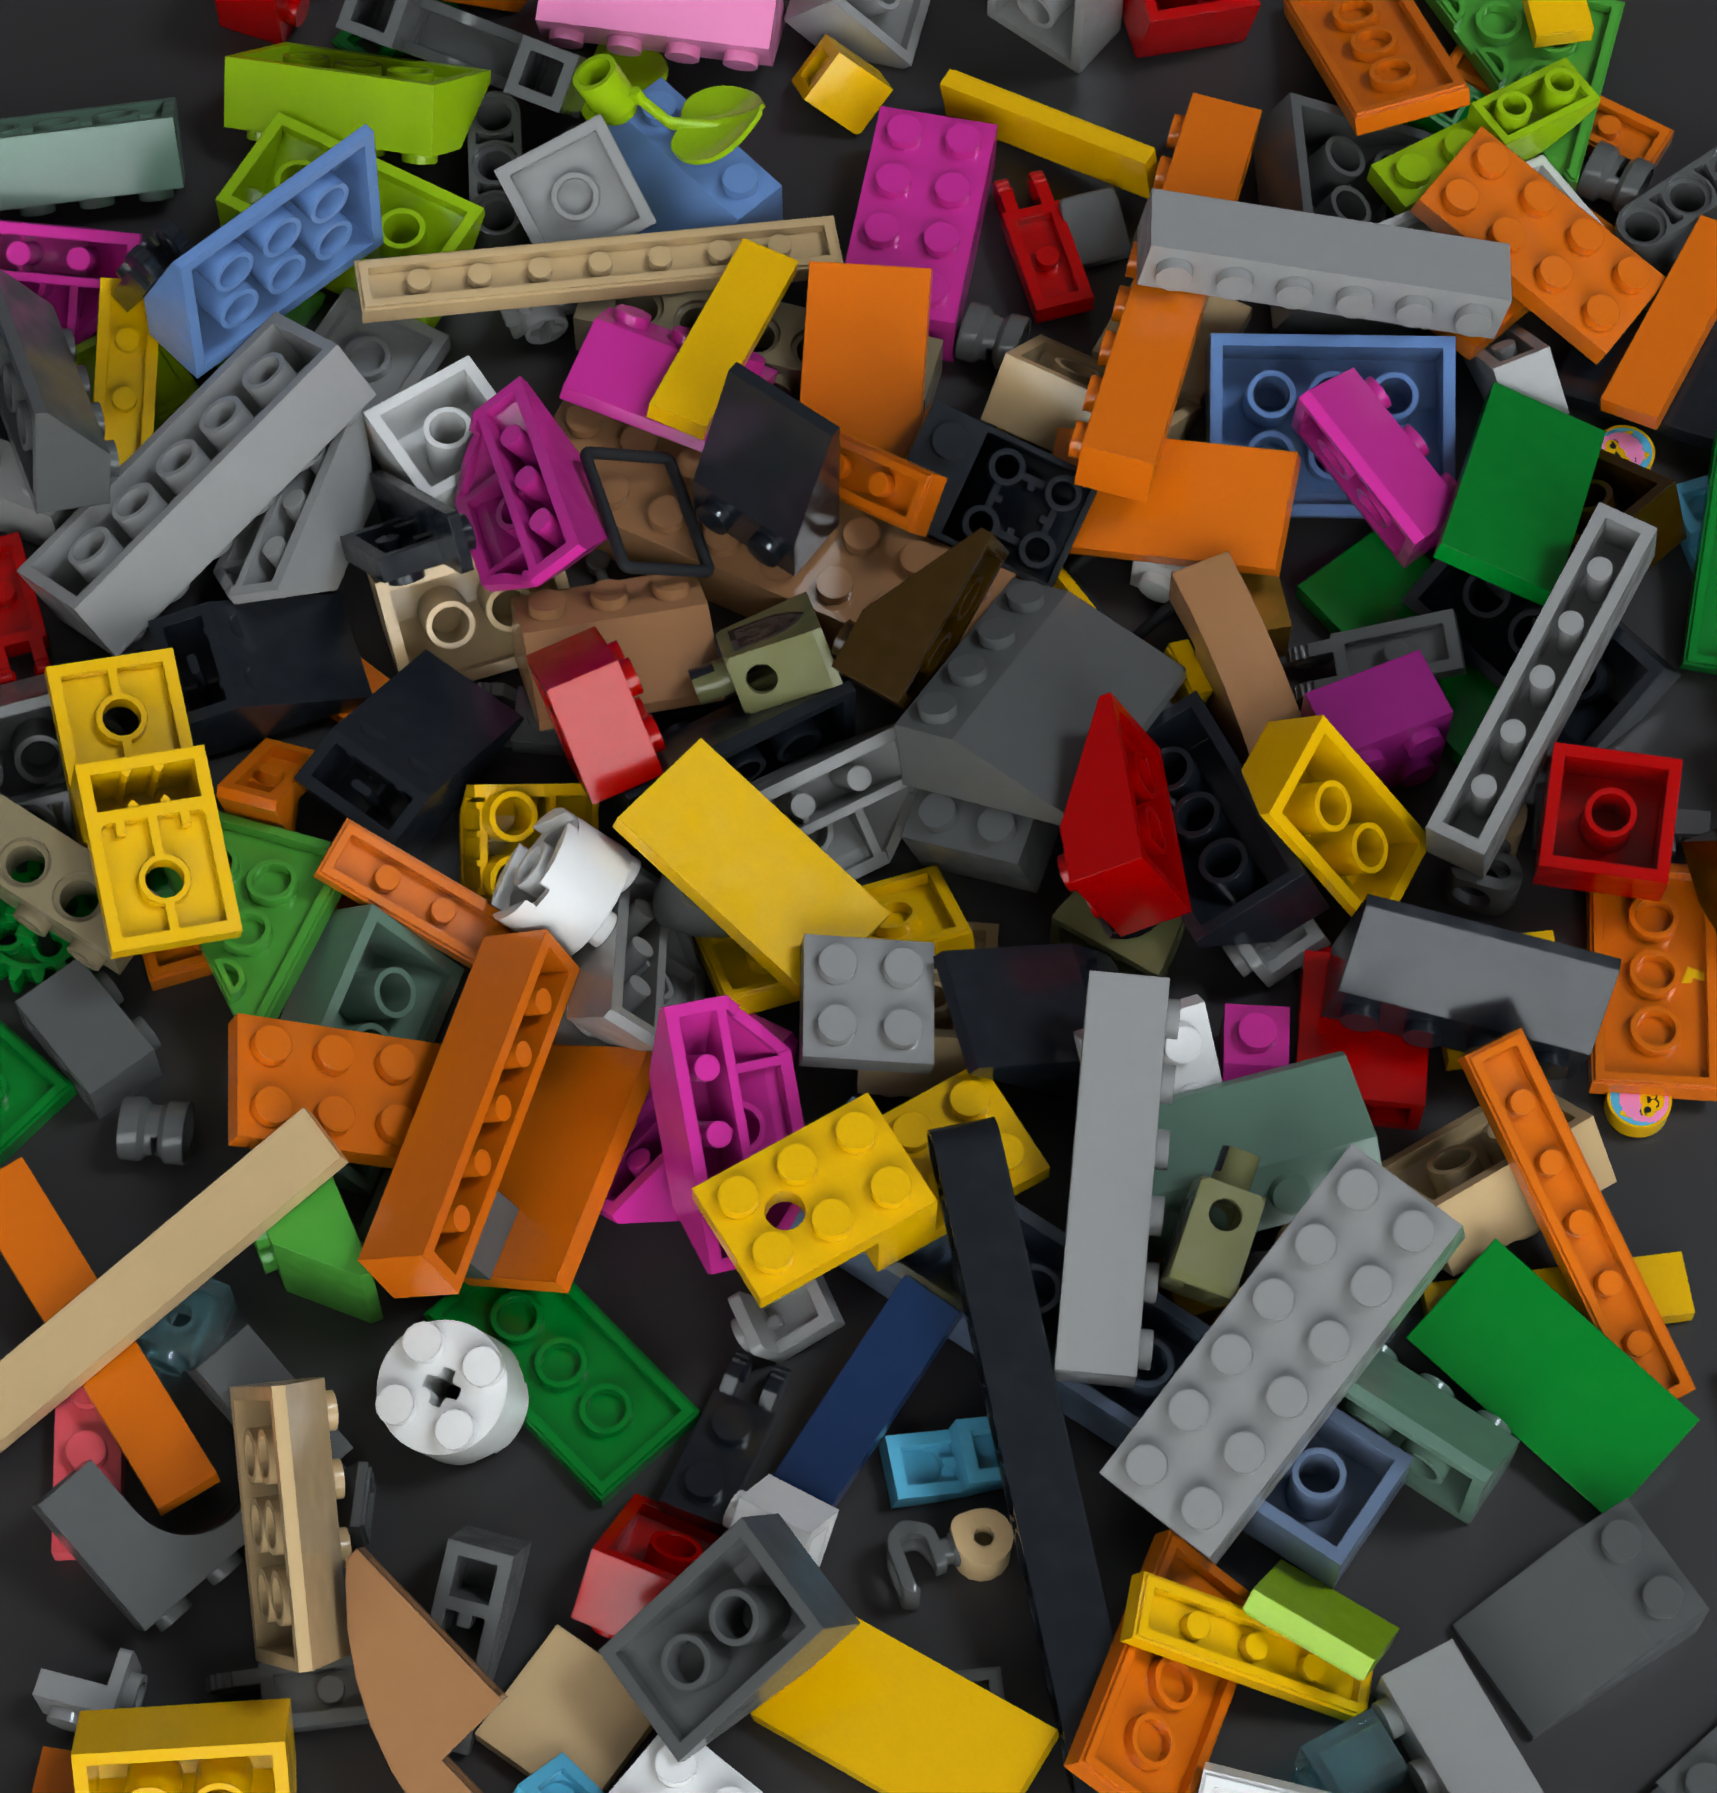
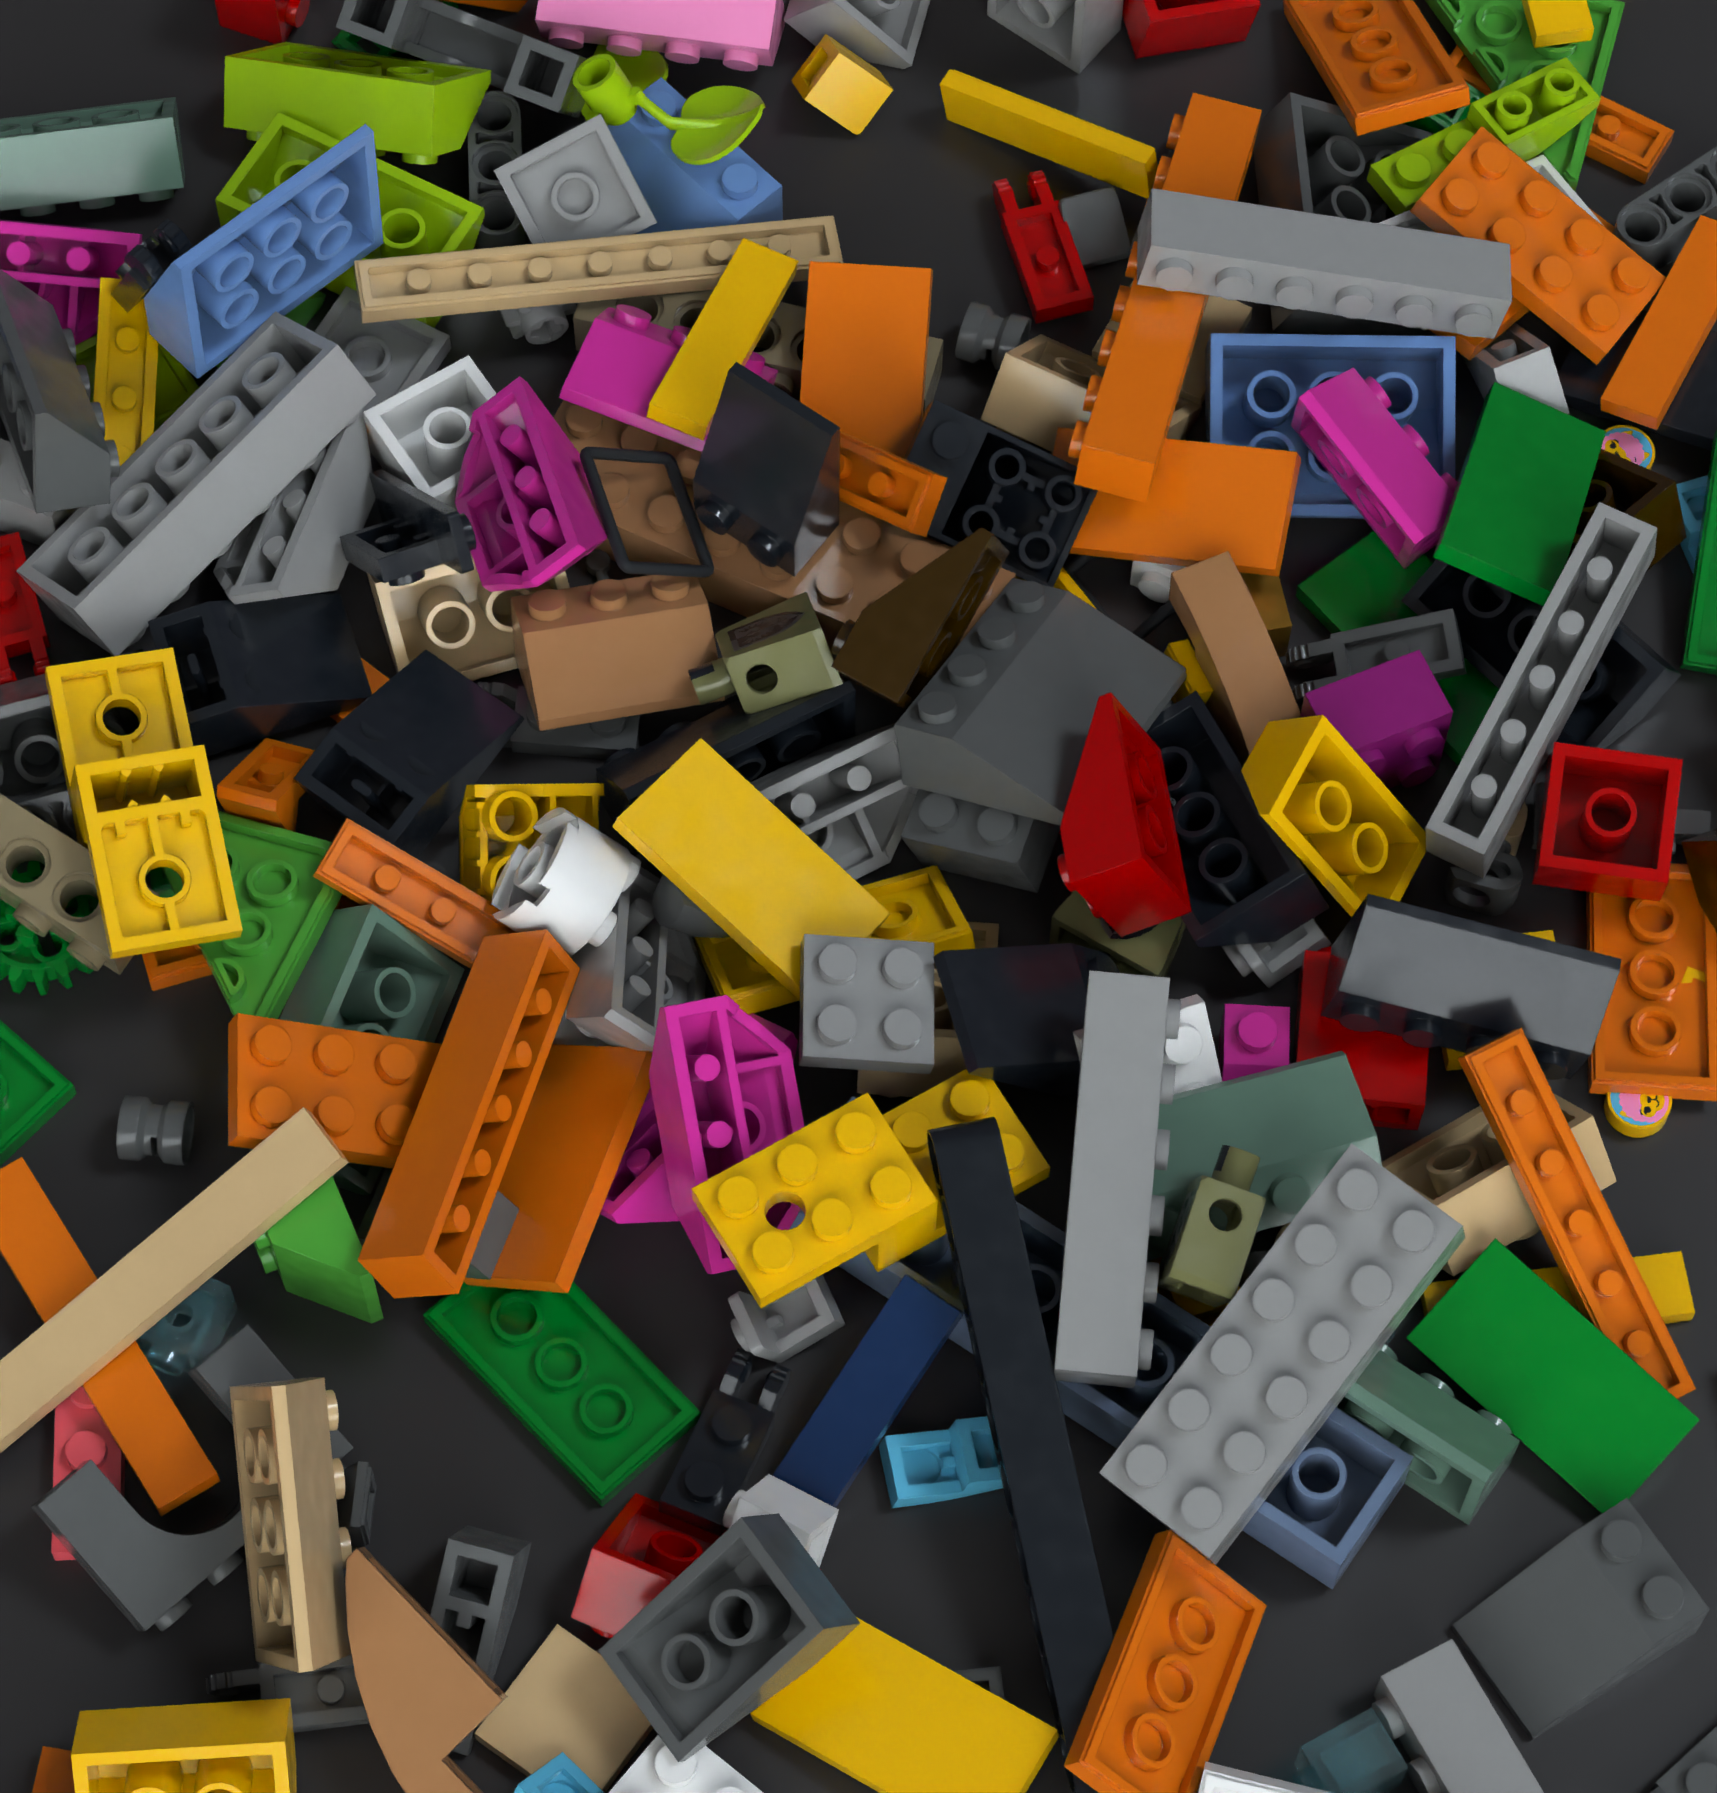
dark grey brick [15,959,163,1120] -> none
light grey bracket [32,1648,148,1732] -> none
white brick [375,1320,529,1465] -> none
brick [525,626,666,805] -> none
dark pink brick [845,106,997,362] -> none
leg [885,1507,1014,1610] -> none
yellow tile [1120,1571,1374,1724] -> none
lime tile [1242,1559,1400,1681] -> none
dark grey wheel [1576,140,1656,214] -> none

